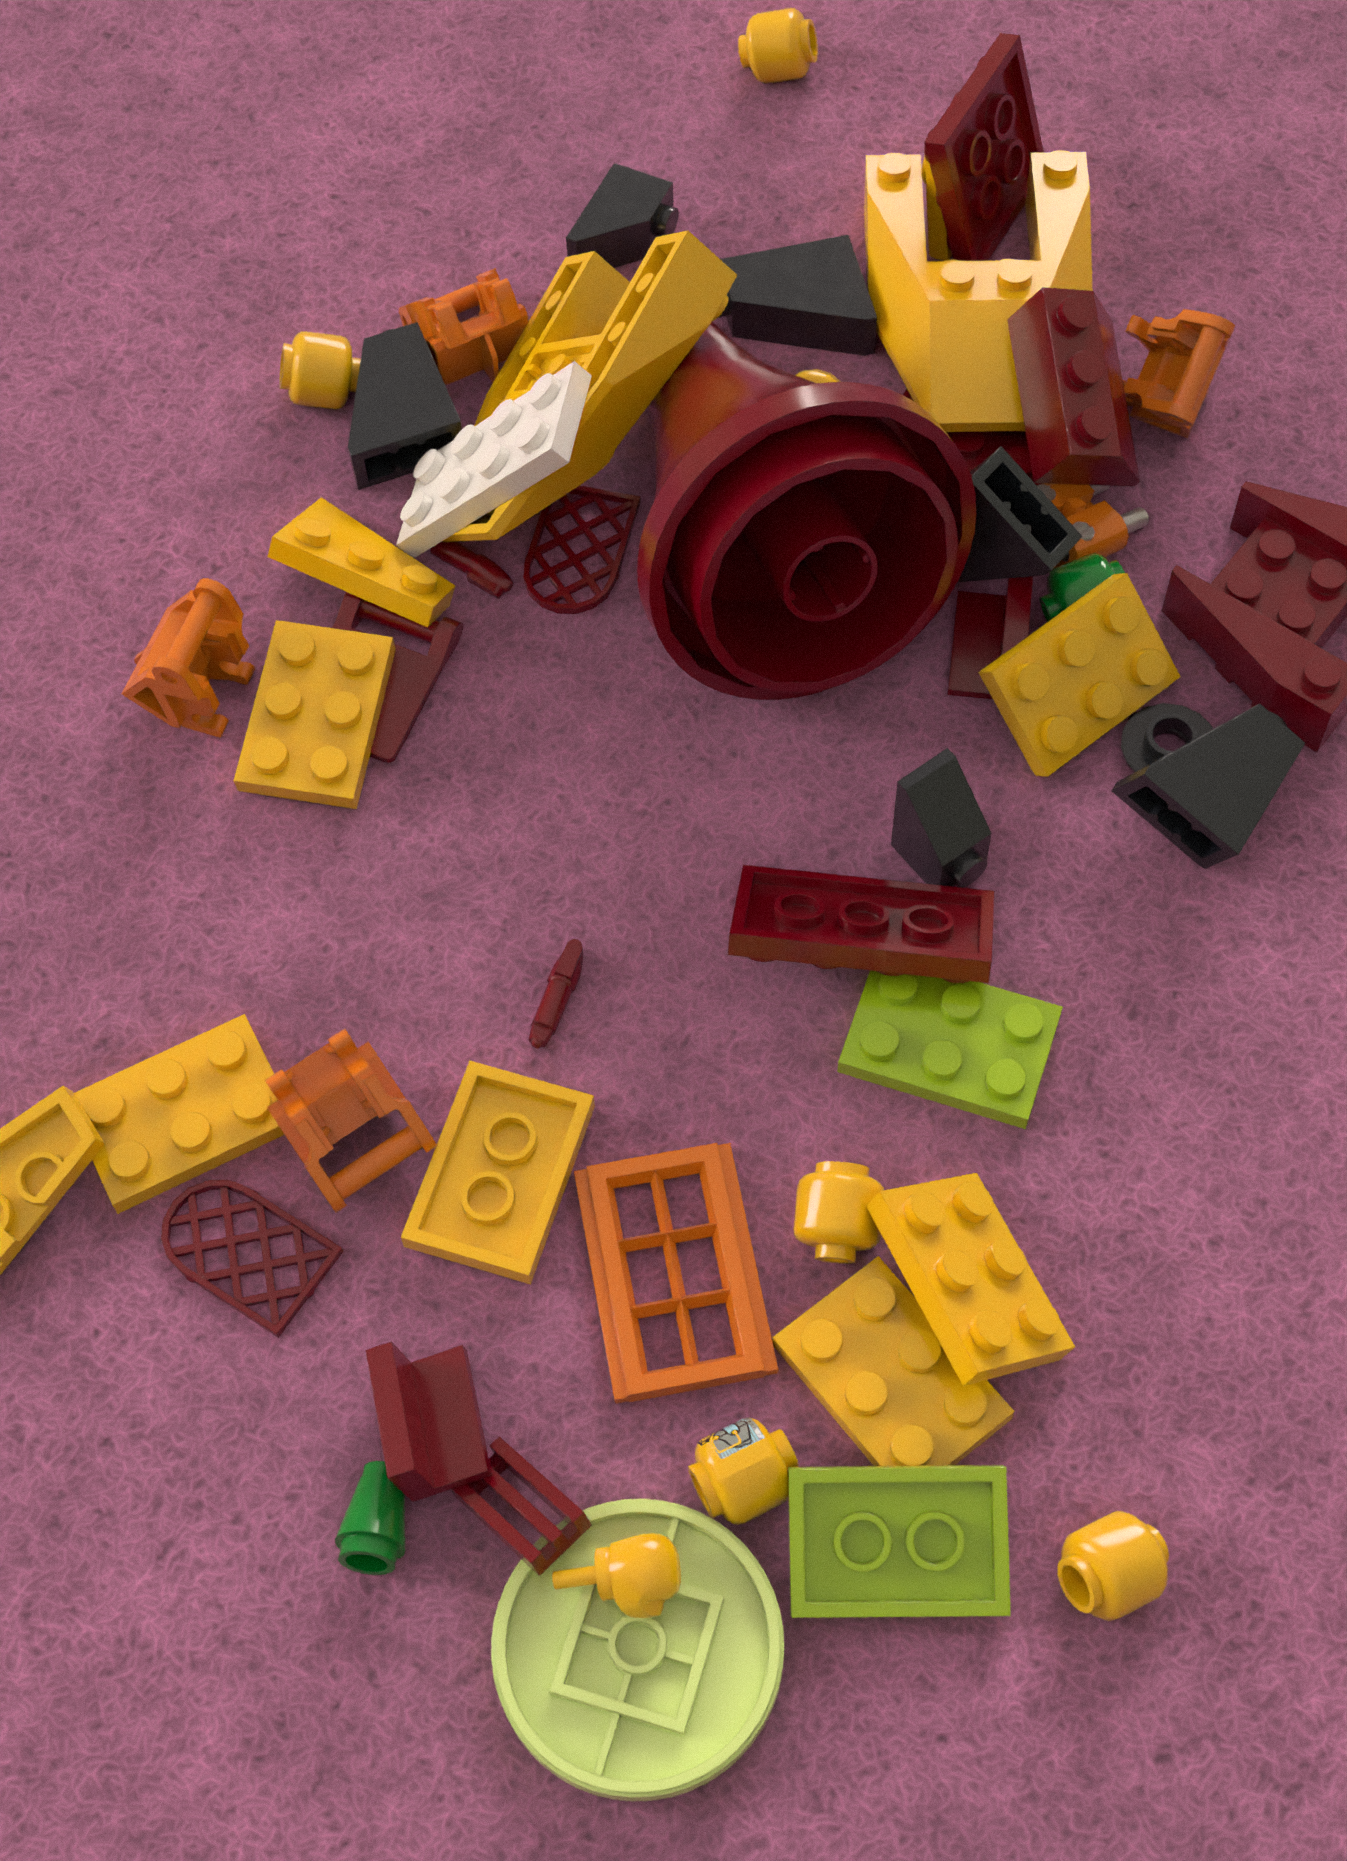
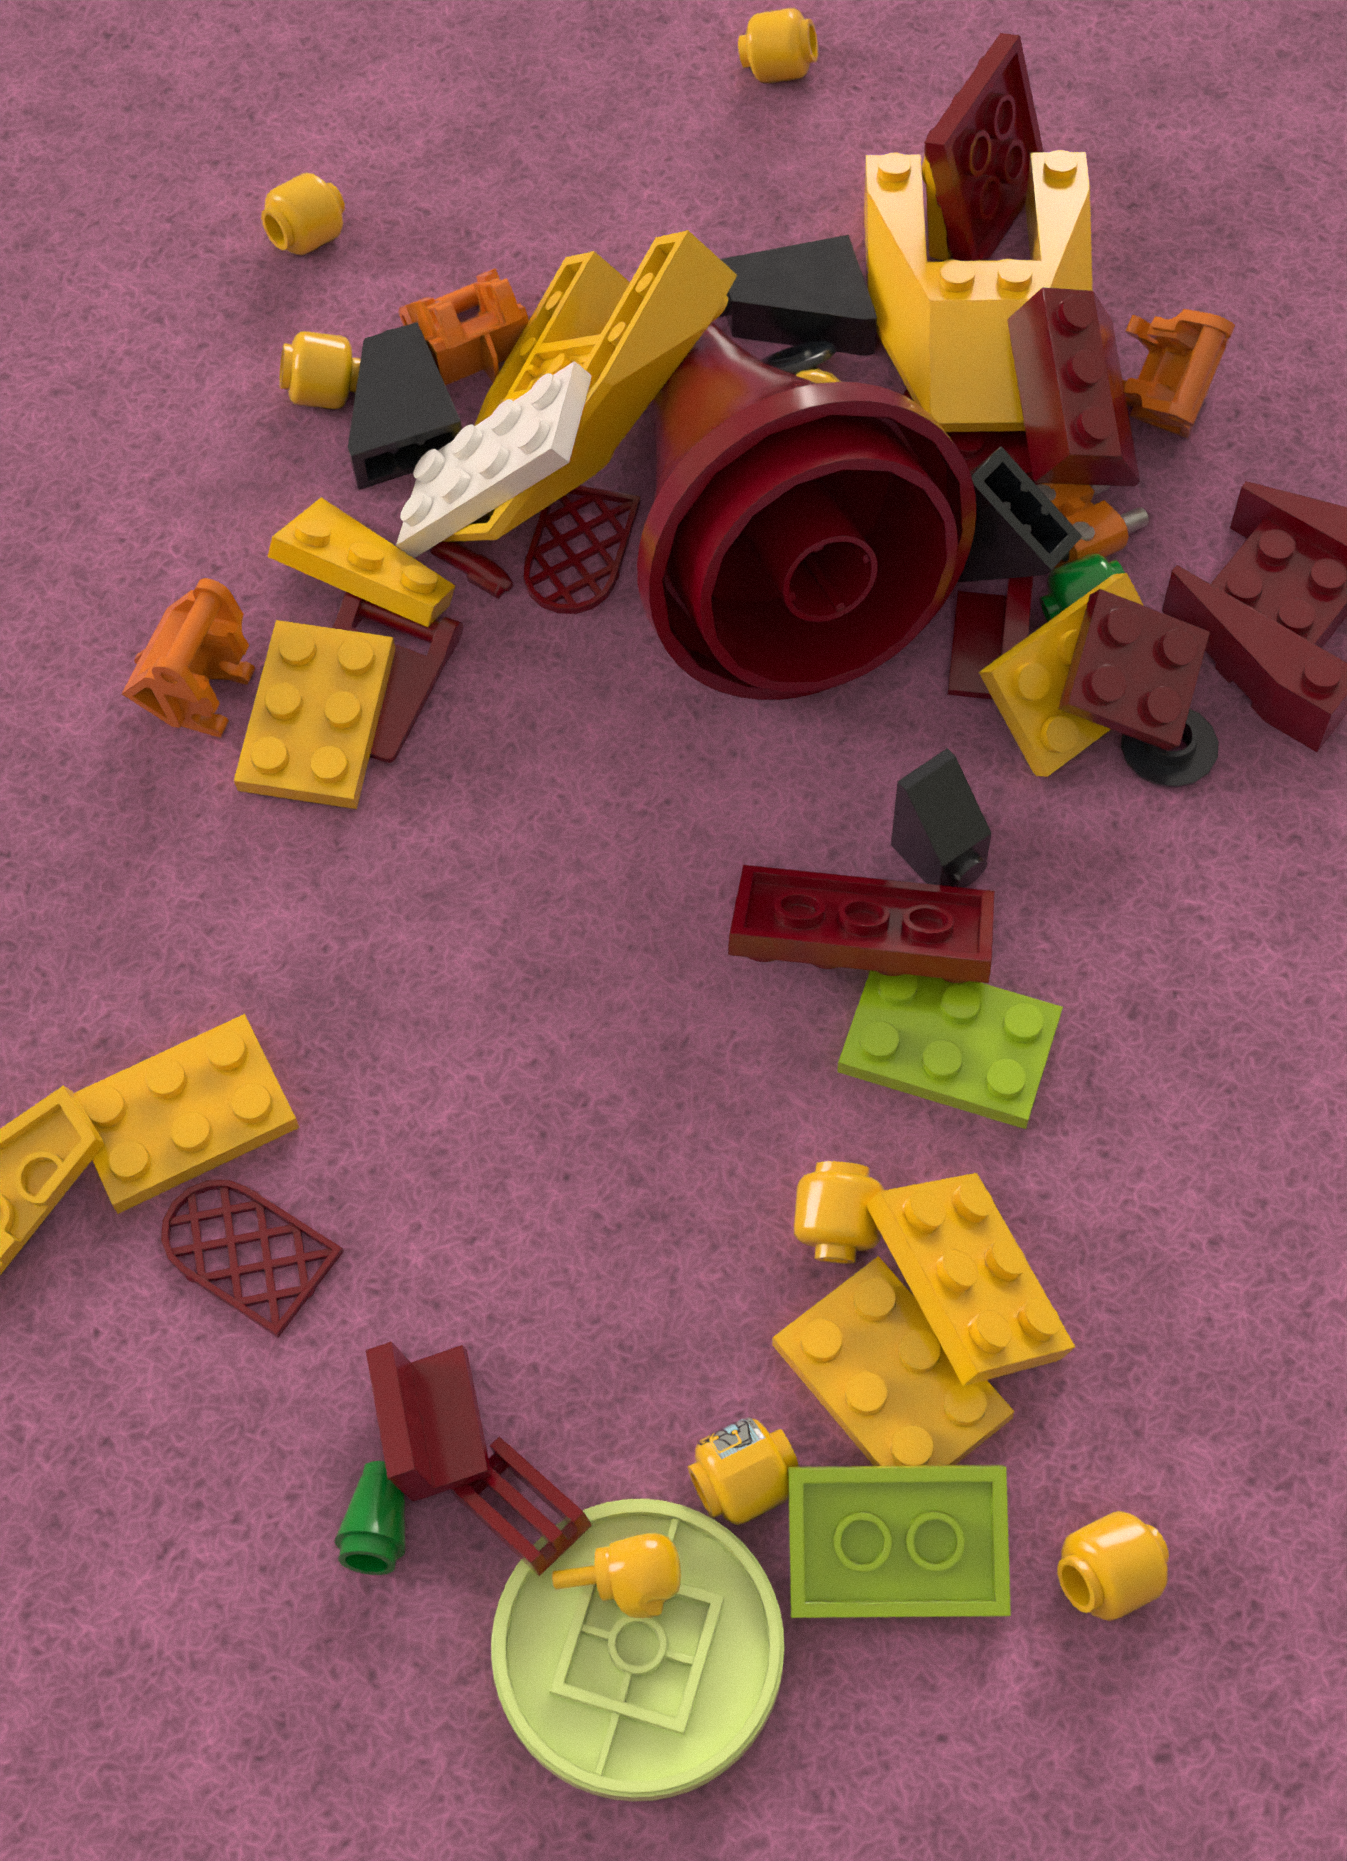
orange piece [265,1028,438,1213] -> none
yellow plate [401,1060,595,1285] -> none
dark red piece [528,939,583,1049] -> none
black slope [566,163,679,268] -> none
orange piece [574,1143,778,1404] -> none
black slope [1112,704,1305,869] -> none
none -> yellow head [261,173,345,256]
none -> black piece [760,341,836,375]
none -> dark red plate [1058,589,1210,751]

